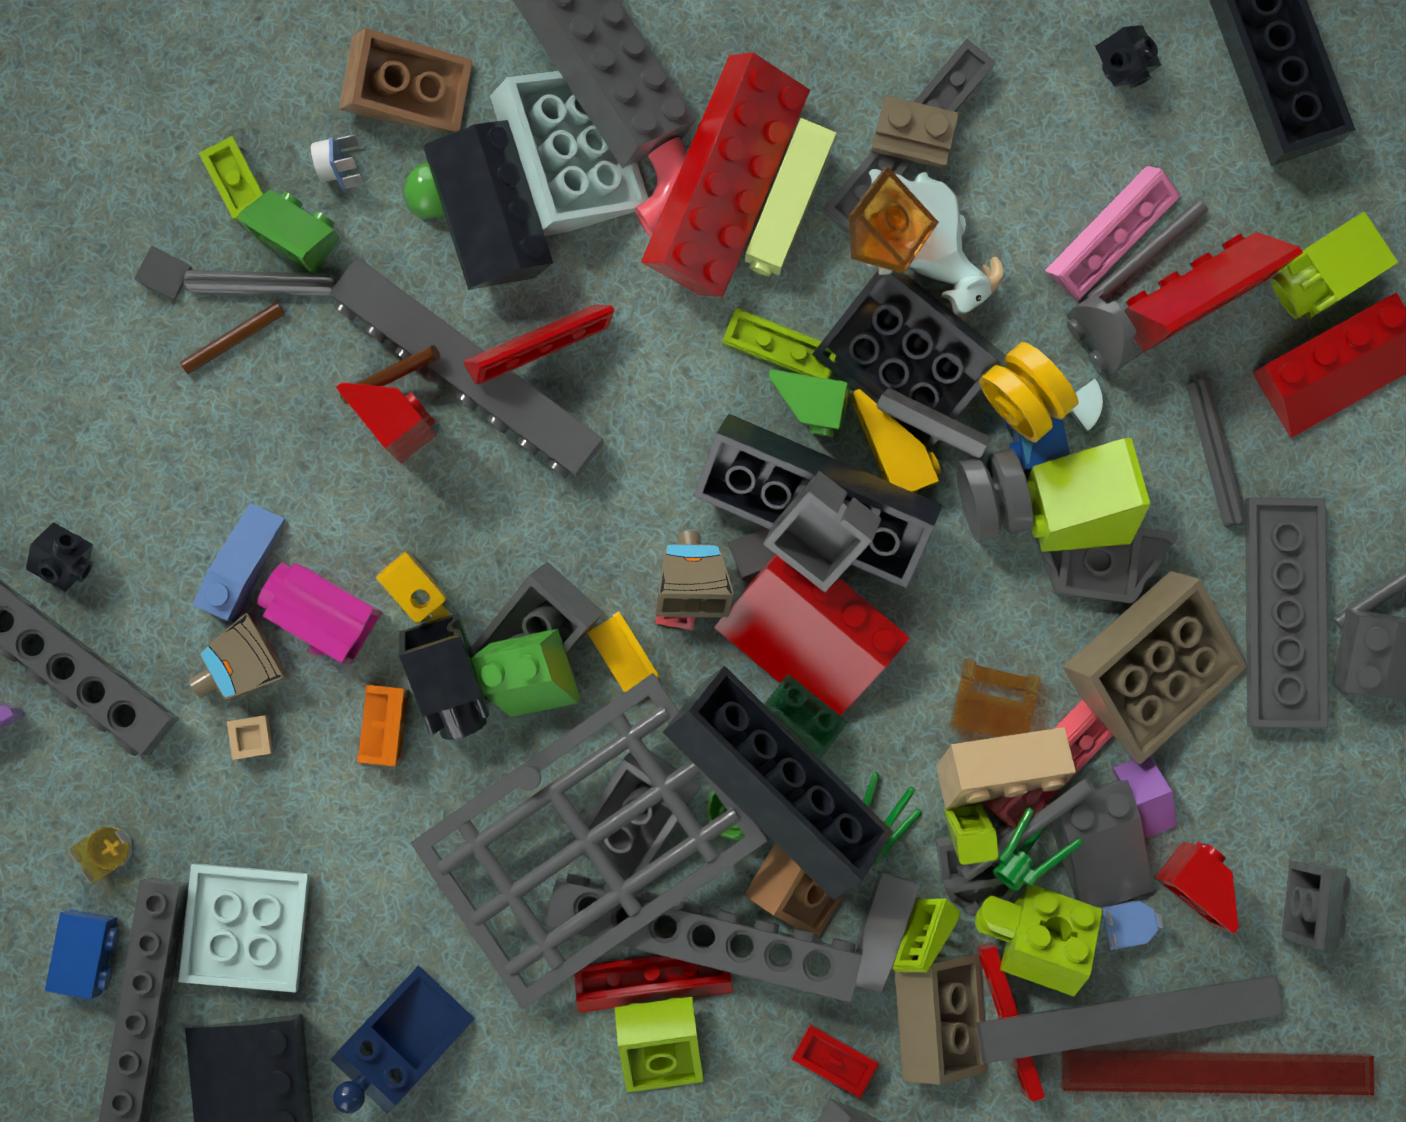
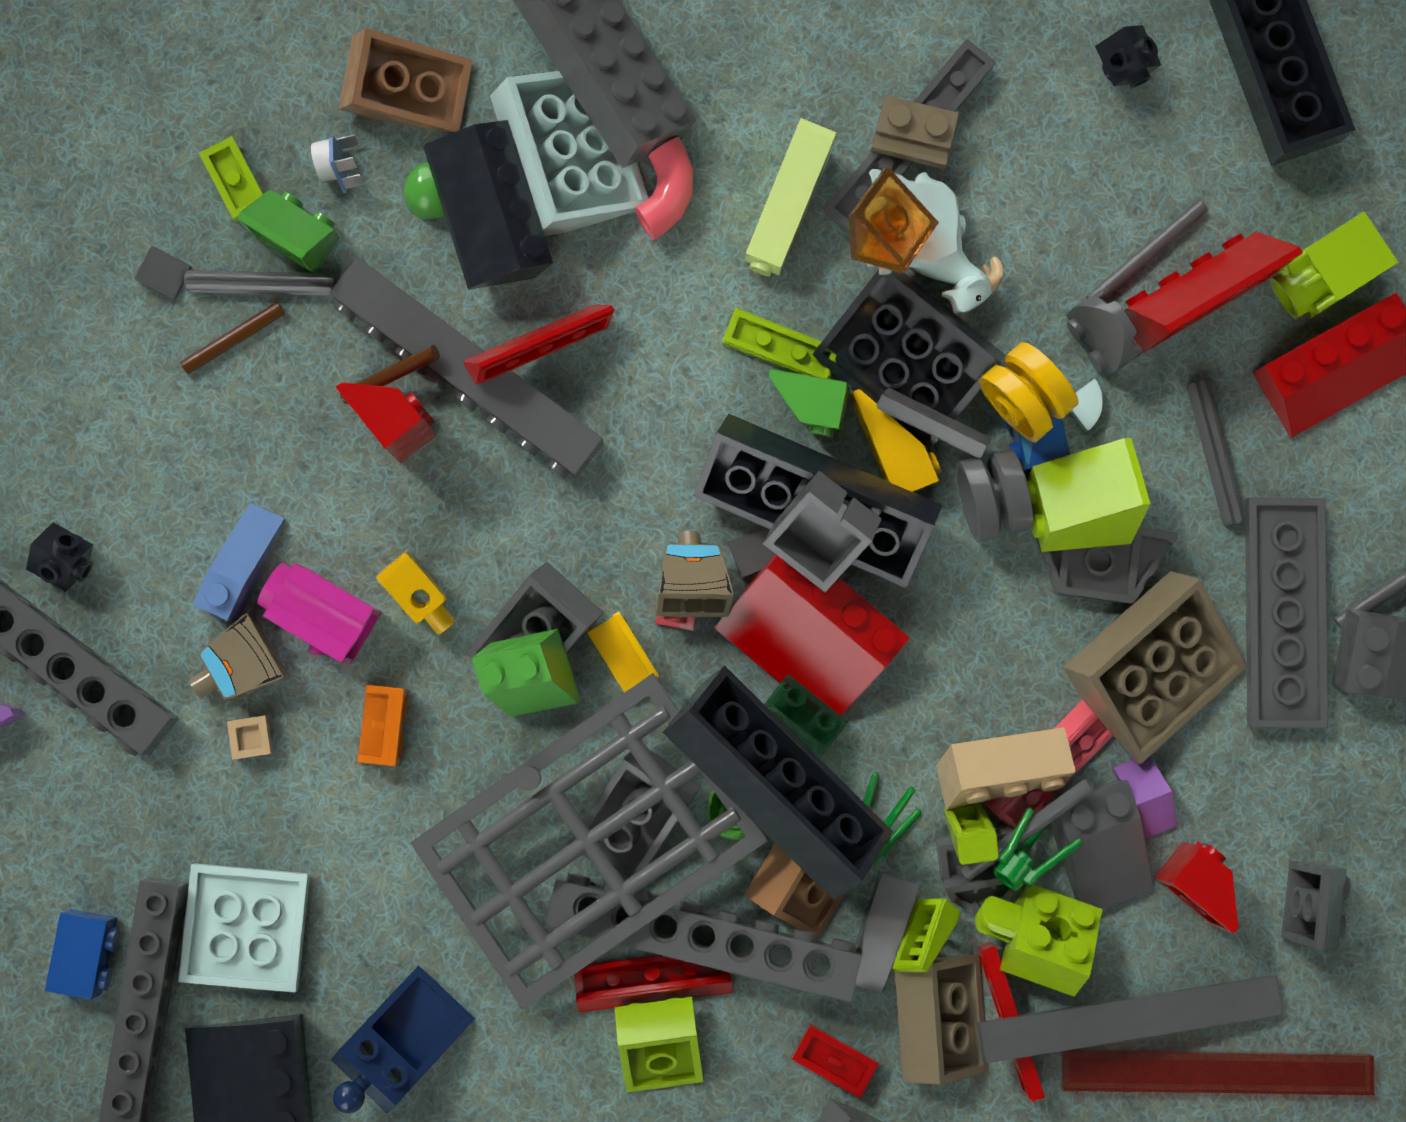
clear yellow piece [68,826,133,884] -> none
black piece [399,613,489,740] -> none
red brick [641,52,810,297] -> none
clear orange plate [949,658,1040,737] -> none
bright pink slope [1045,166,1180,302] -> none
medium blue piece [1102,901,1163,950] -> none

